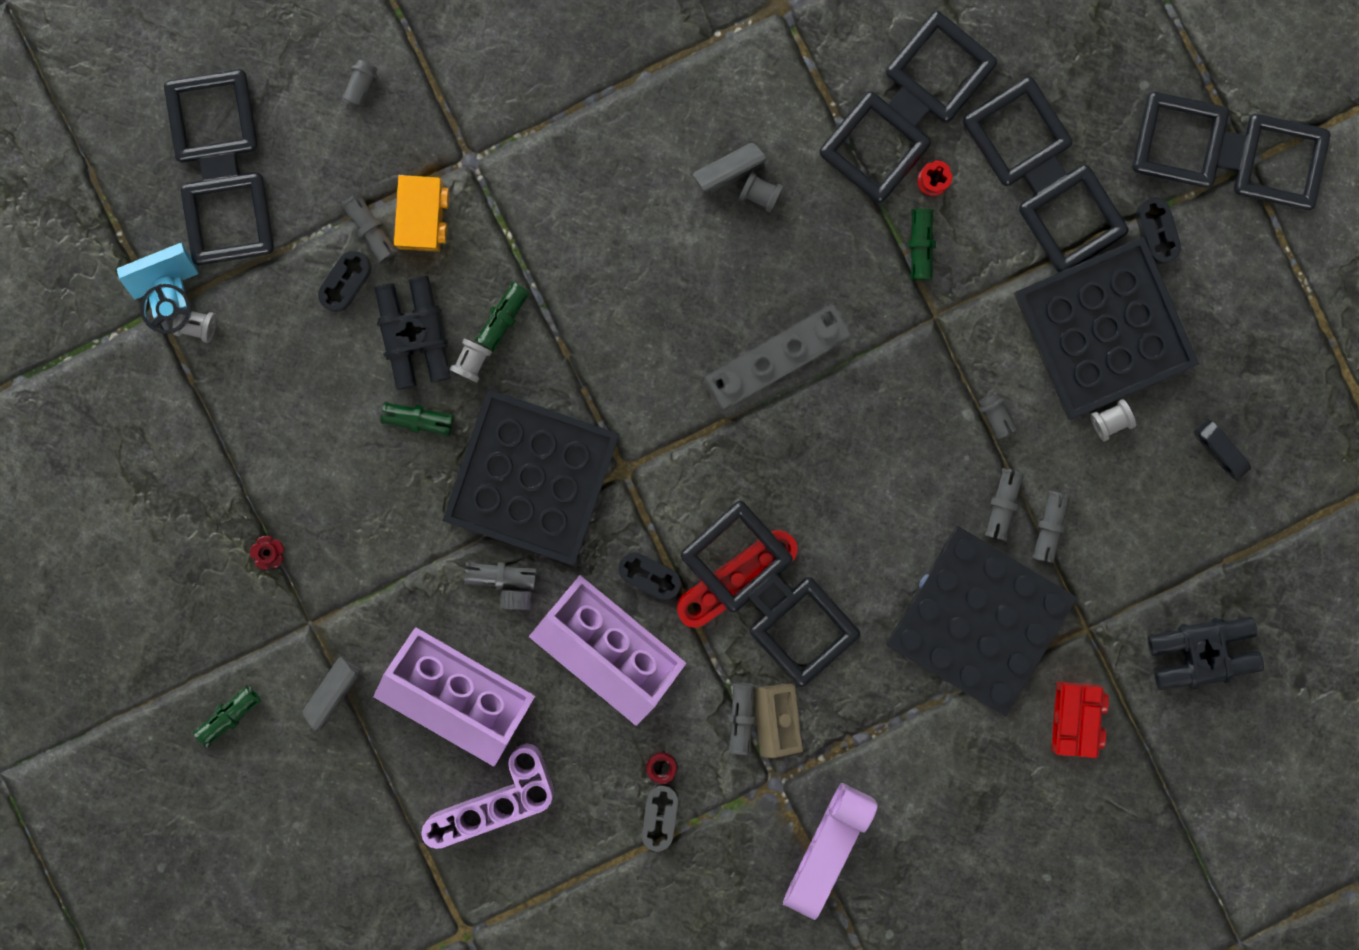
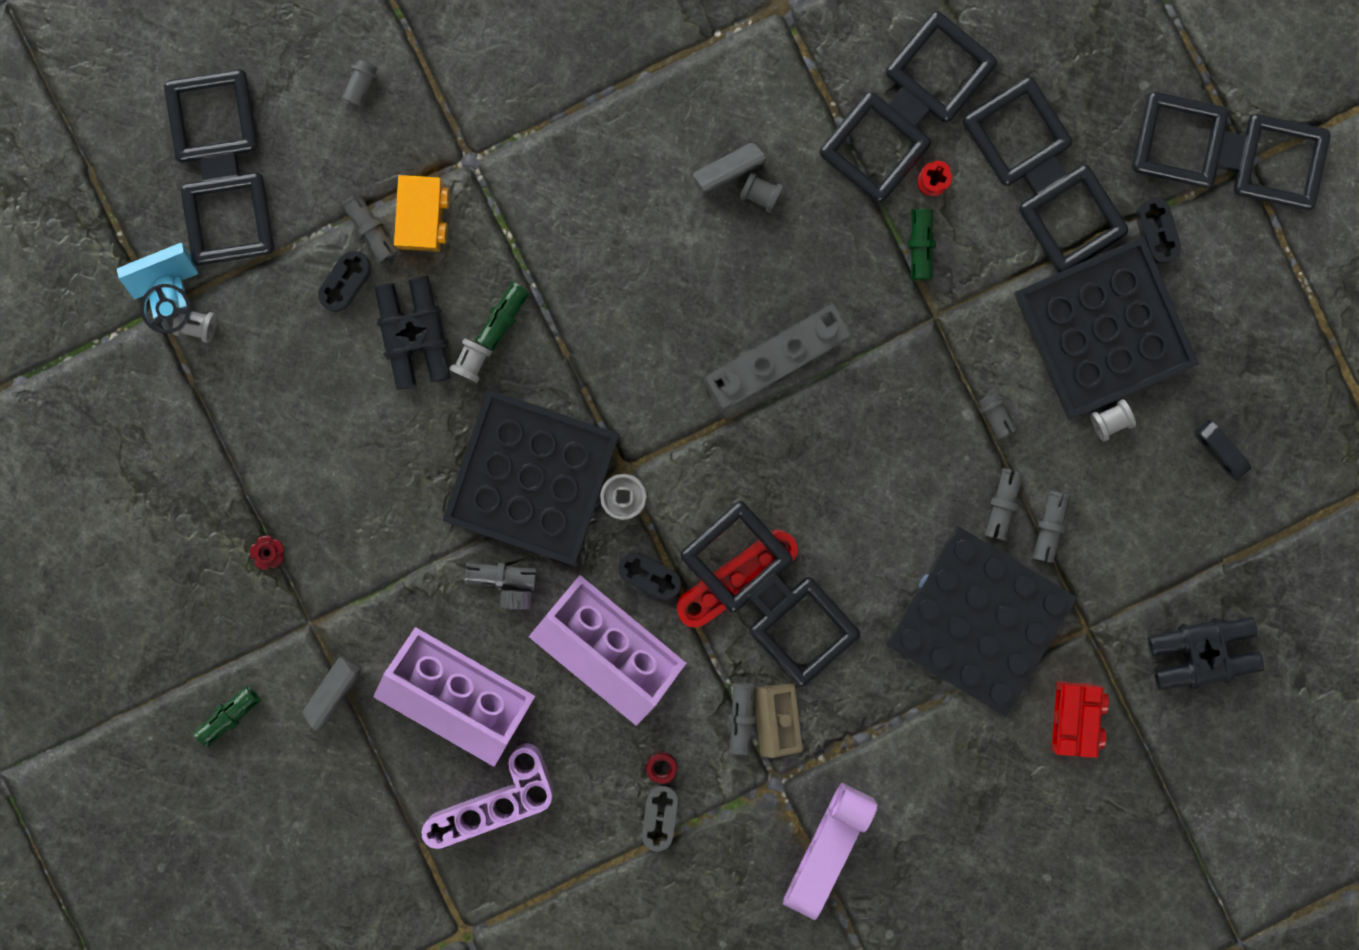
dark green pin [380,401,454,437] -> none
none -> light grey wheel [600,474,647,520]

